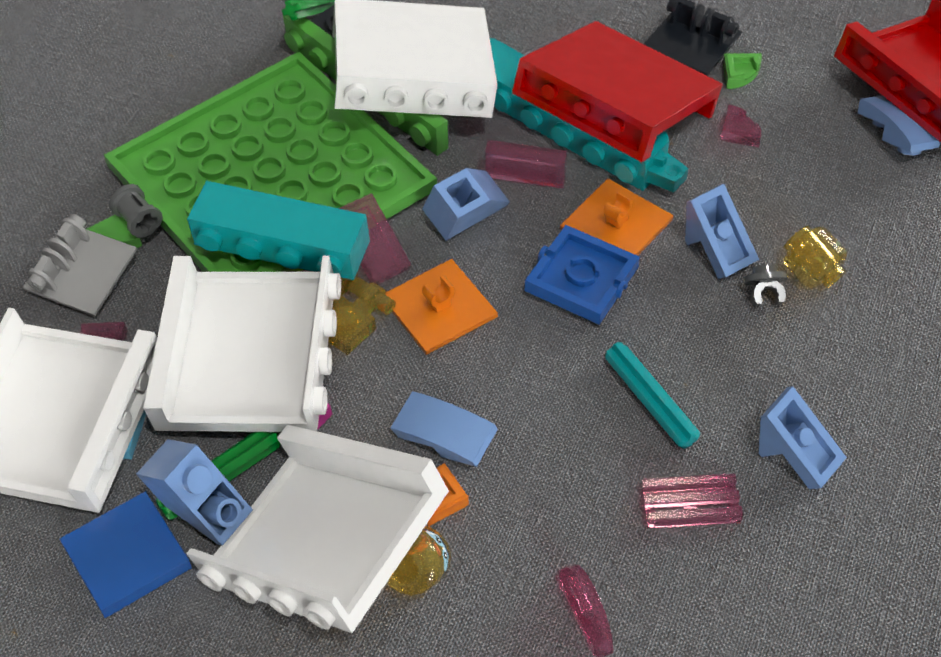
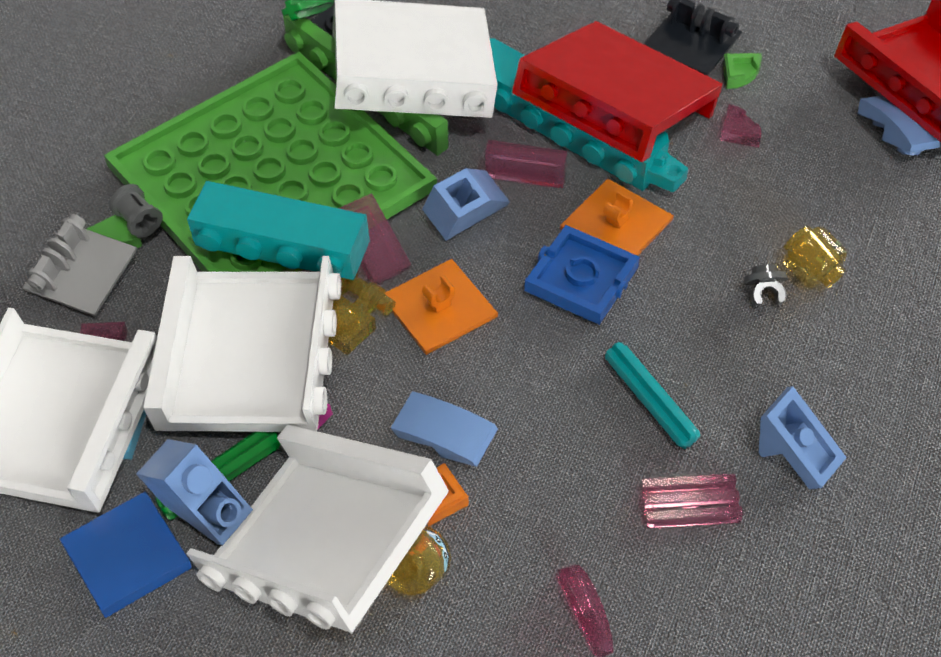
medium blue slope [685,184,759,279] -> none

